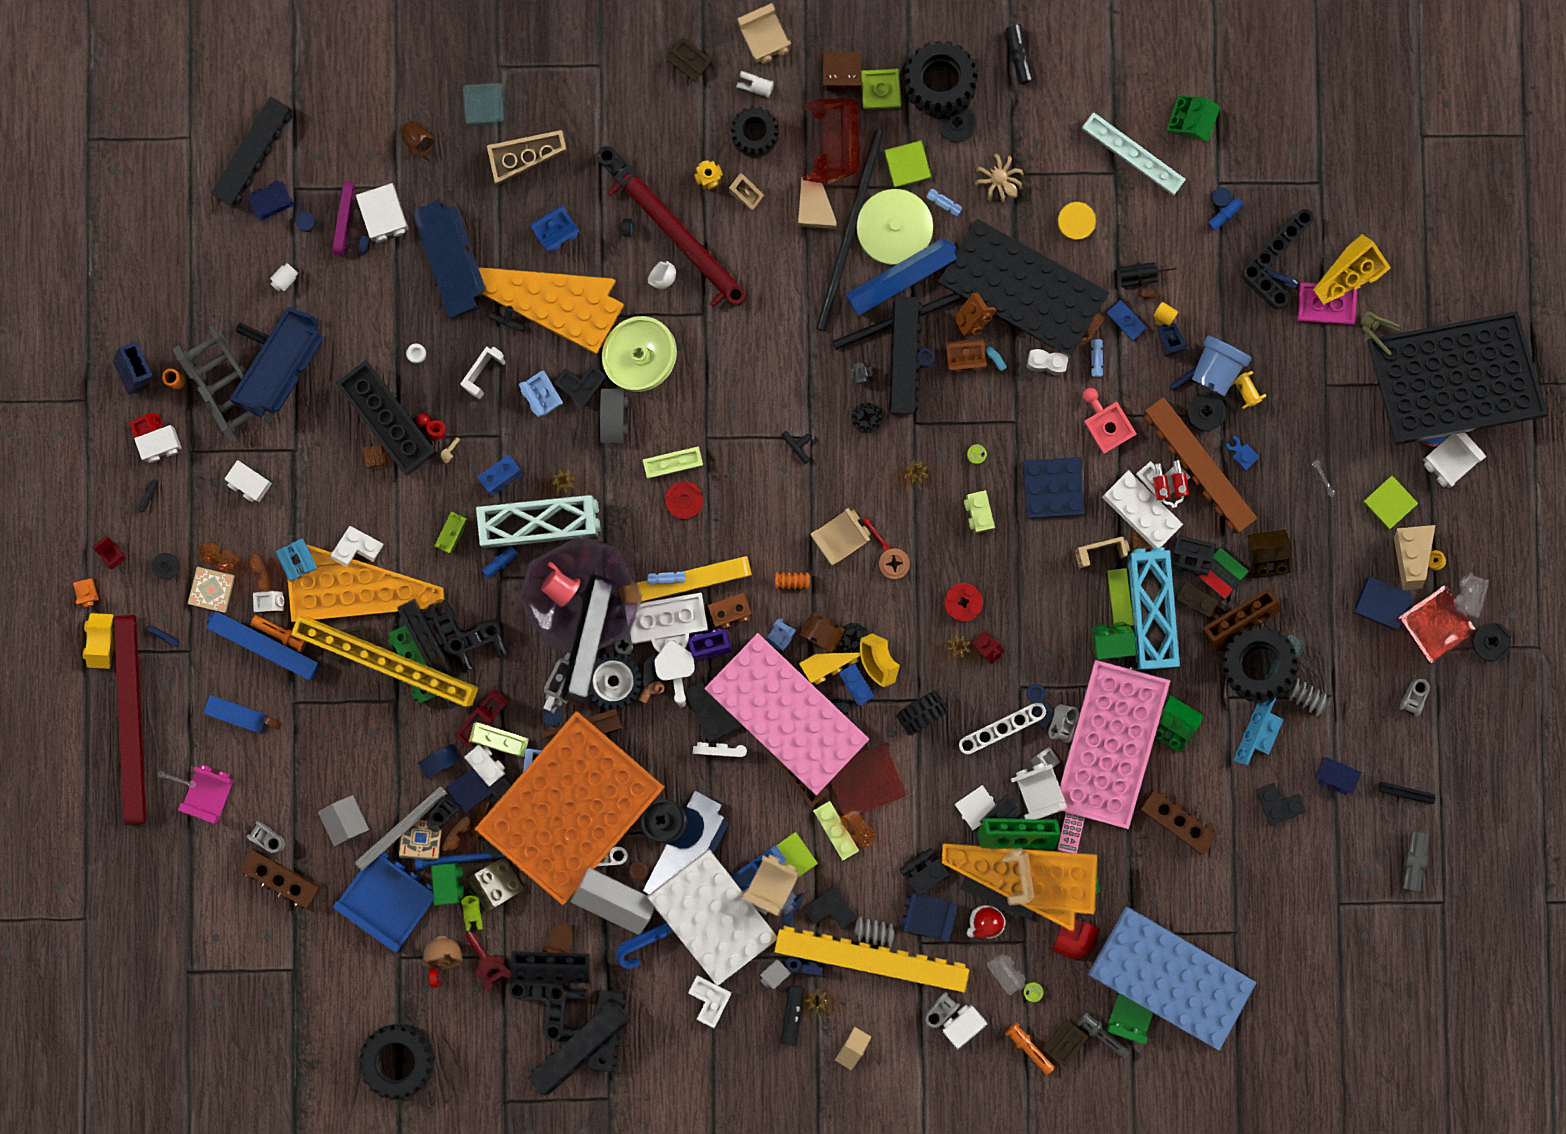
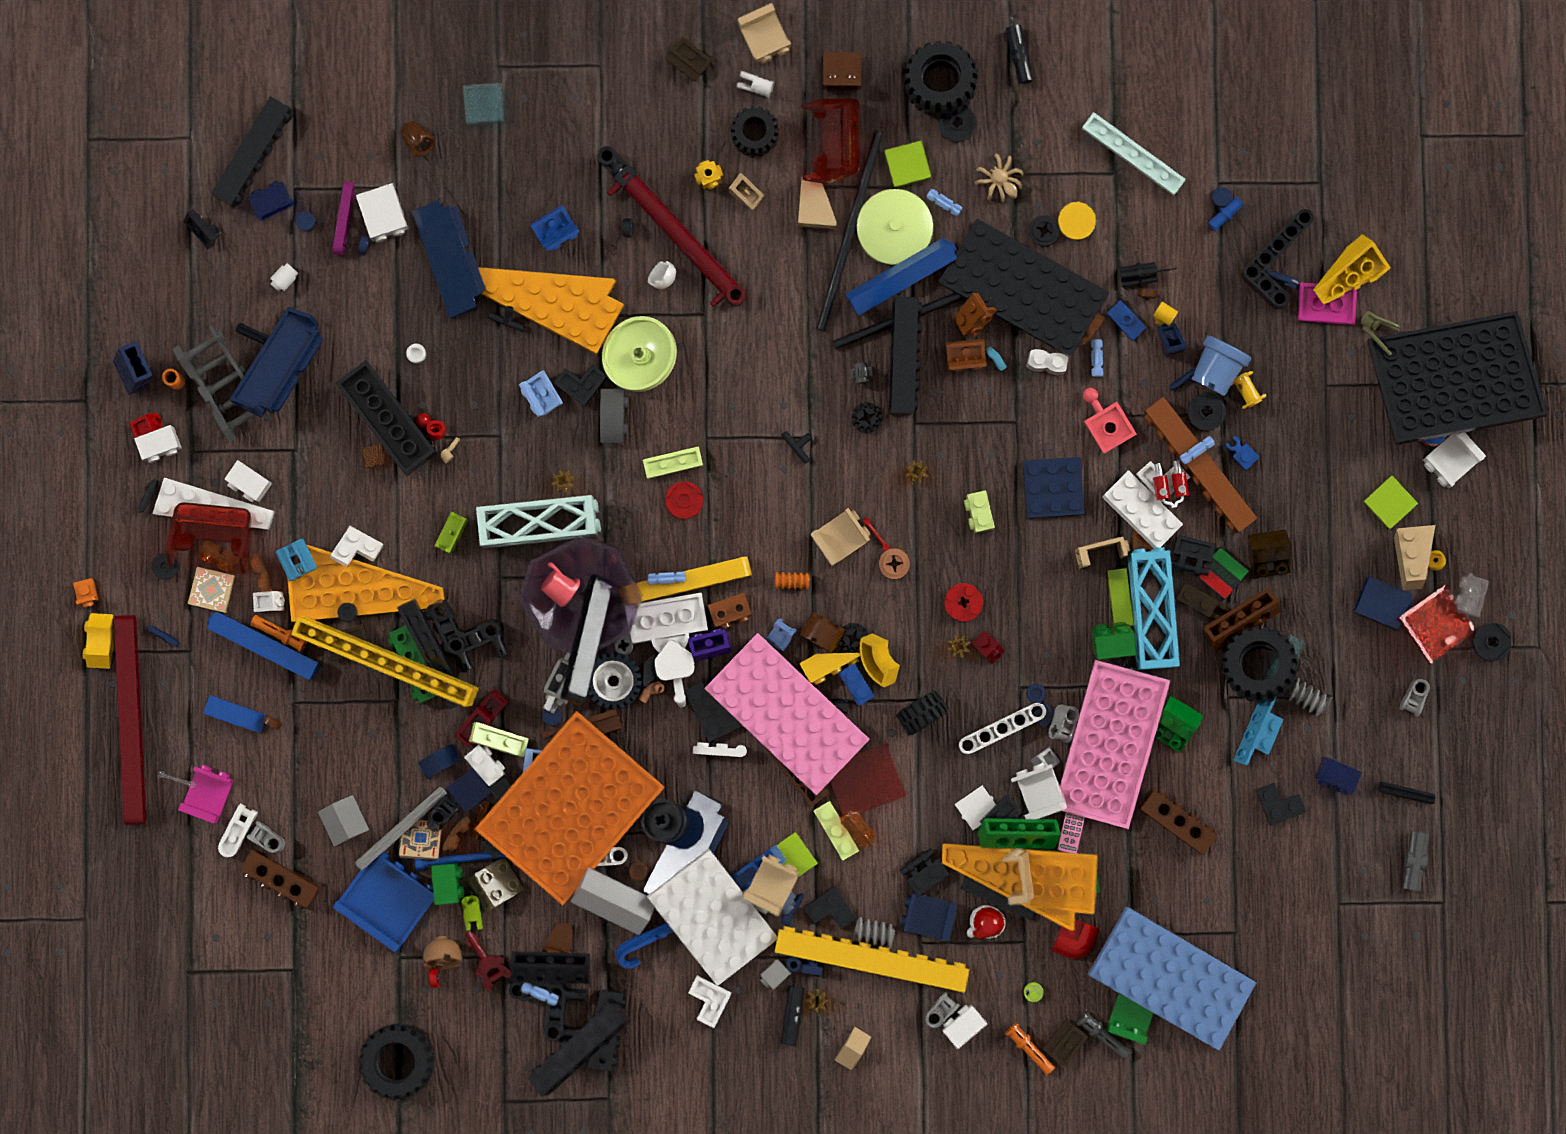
dark red bracket [92,536,126,570] -> none
white panel [460,346,506,400] -> none
blue panel [478,455,524,497] -> none
blue pin [481,545,519,579] -> none
tan wedge [487,130,567,184] -> none
lime tile [861,69,901,110] -> none
dark blue tile [916,348,935,367] -> none
lime tile [967,445,987,464] -> none
clear bracket [987,953,1026,995] -> none
green slope [1166,95,1220,142] -> none
clear hinge [1313,460,1335,497] -> none
none -> white wing [153,478,274,530]
none -> clear red windscreen [165,502,252,574]
none -> black hinge [184,209,221,250]
none -> white plate [218,803,258,857]
none -> black tile [337,603,358,622]
none -> light blue axle [521,982,559,1006]
none -> black gear [1029,215,1059,246]
none -> light blue axle [1180,436,1215,464]

